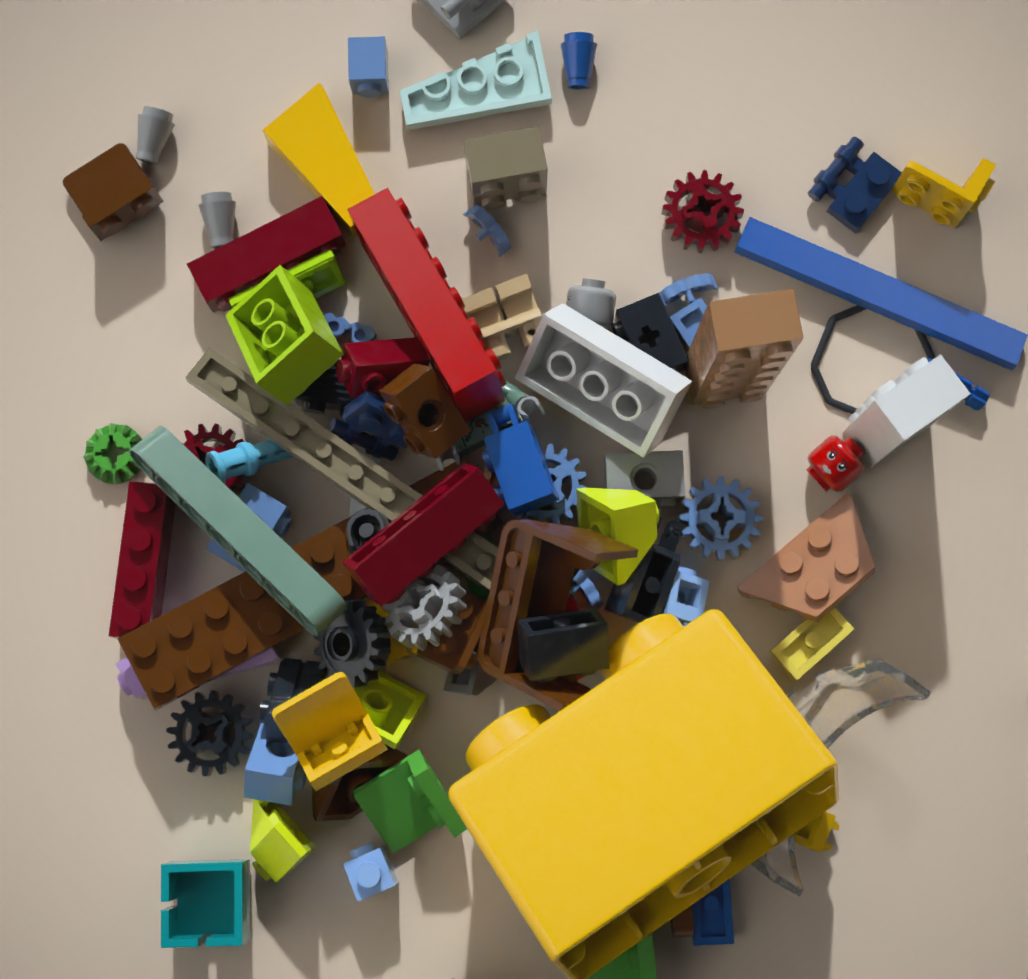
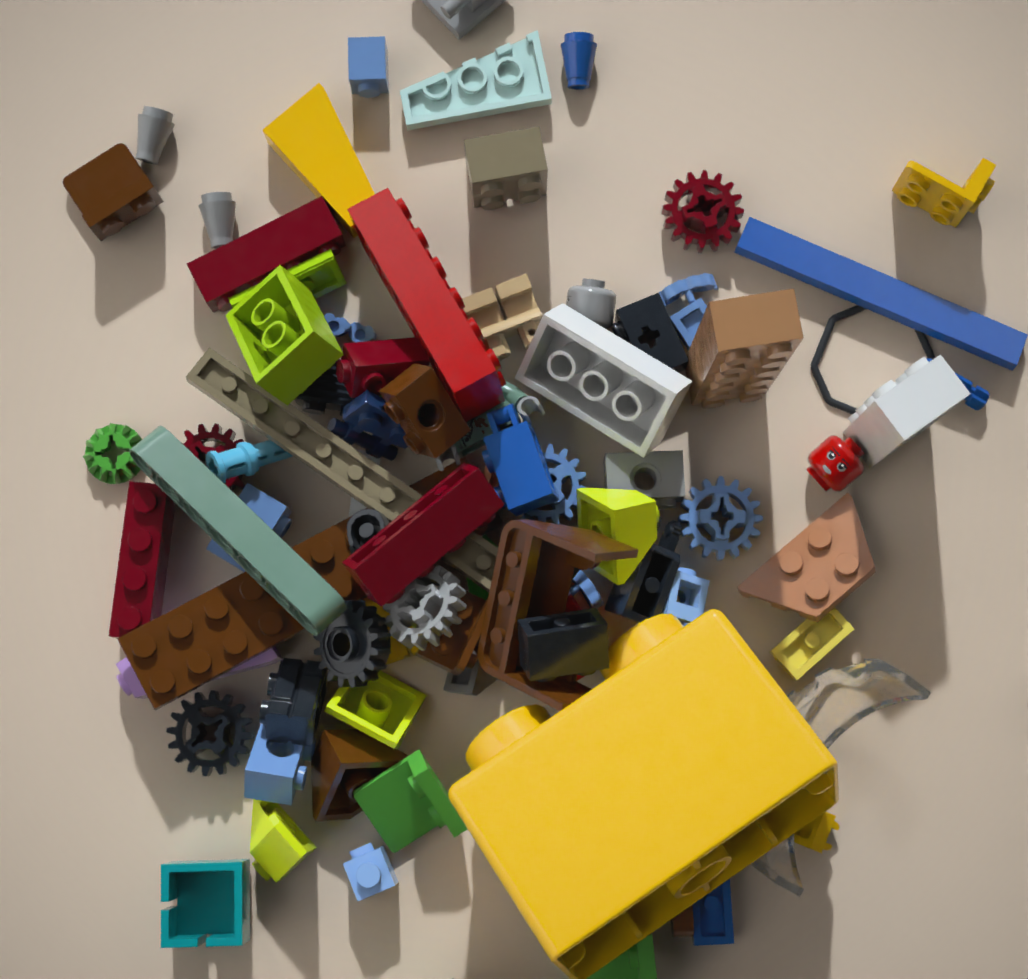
yellow bracket [272,672,388,791] -> none
medium blue piece [463,204,511,257] -> none
dark blue plate [807,136,902,234] -> none

